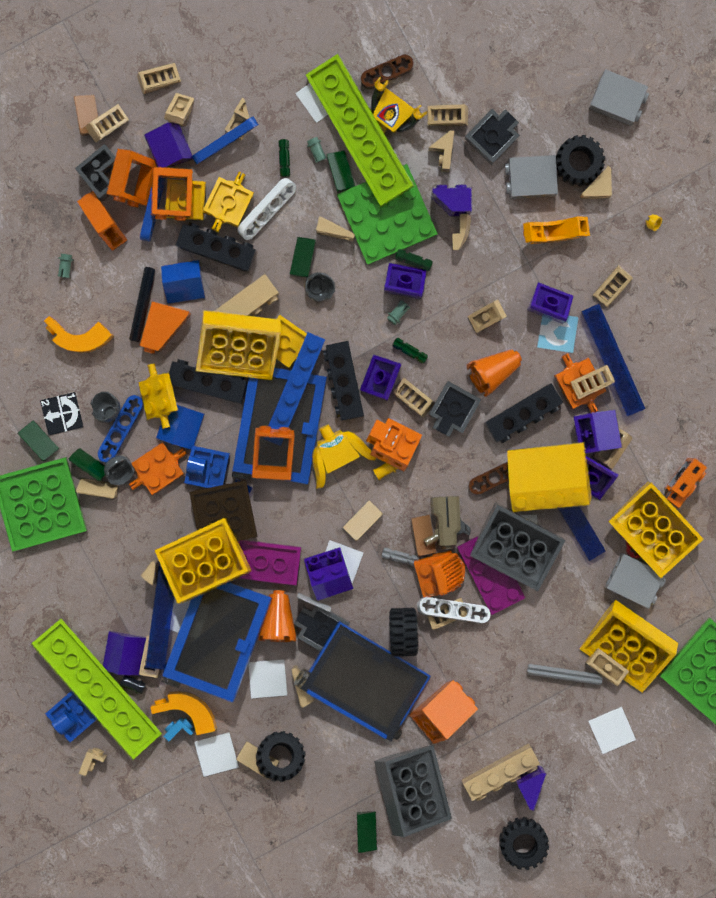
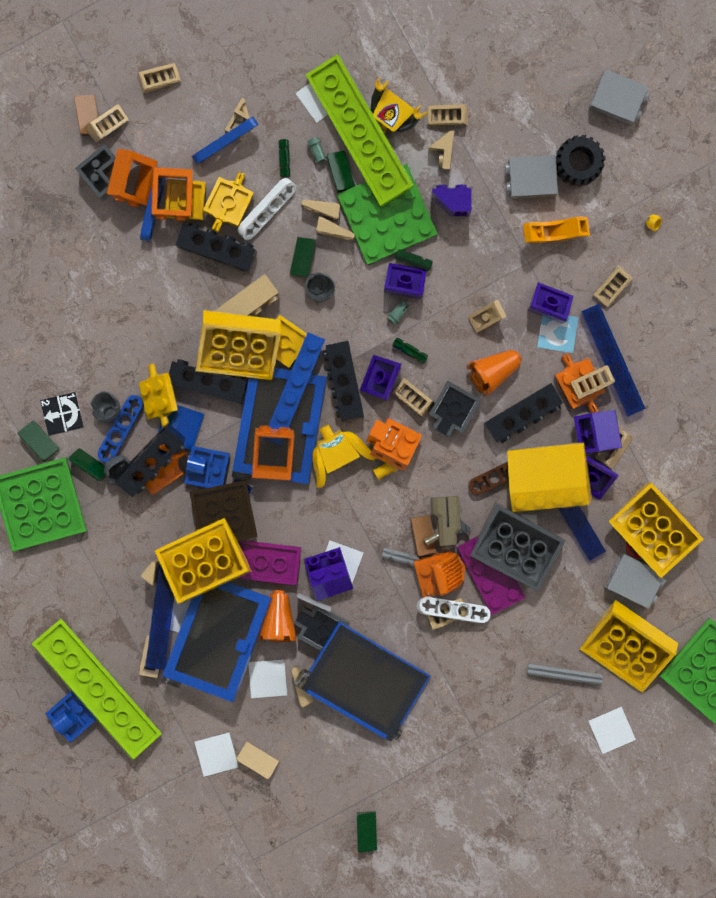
light orange arch [44,316,114,353] -> none
sand green pin [57,253,74,278] -> none
tan slope [76,478,118,499] -> none
orange slope [77,191,127,251] -> none
tan bracket [79,748,107,776] -> none
dark purple slope [103,631,146,676] -> none
black pin [120,675,146,694] -> none
black axle [129,267,155,342] -> none
orange slope [140,301,191,354] -> none
dark purple slope [144,122,193,168] -> none
light orange arch [150,691,217,735] -> none
blue slope [161,260,205,304] -> none
dark azure bracket [163,717,195,741] -> none
tan slope [164,93,194,127] -> none
black tyre [256,731,306,782] -> none
tan slope [343,500,383,541] -> none
reddish brown beam [361,54,413,89] -> none
dark grey slope [374,745,452,837] -> none
black tyre [389,607,418,657] -> none
orange slope [409,680,478,744] -> none
tan slope [452,214,471,250] -> none
tan brick [462,743,540,801] -> none
piece [464,109,520,165] -> none
black tyre [499,817,549,870] -> none
dark purple slope [516,766,546,811] -> none
tan slope [579,166,612,199] -> none
tan slope [585,648,629,686] -> none
orange piece [665,458,707,508] -> none
none -> black brick [115,423,185,497]
none -> tan slope [301,199,340,221]

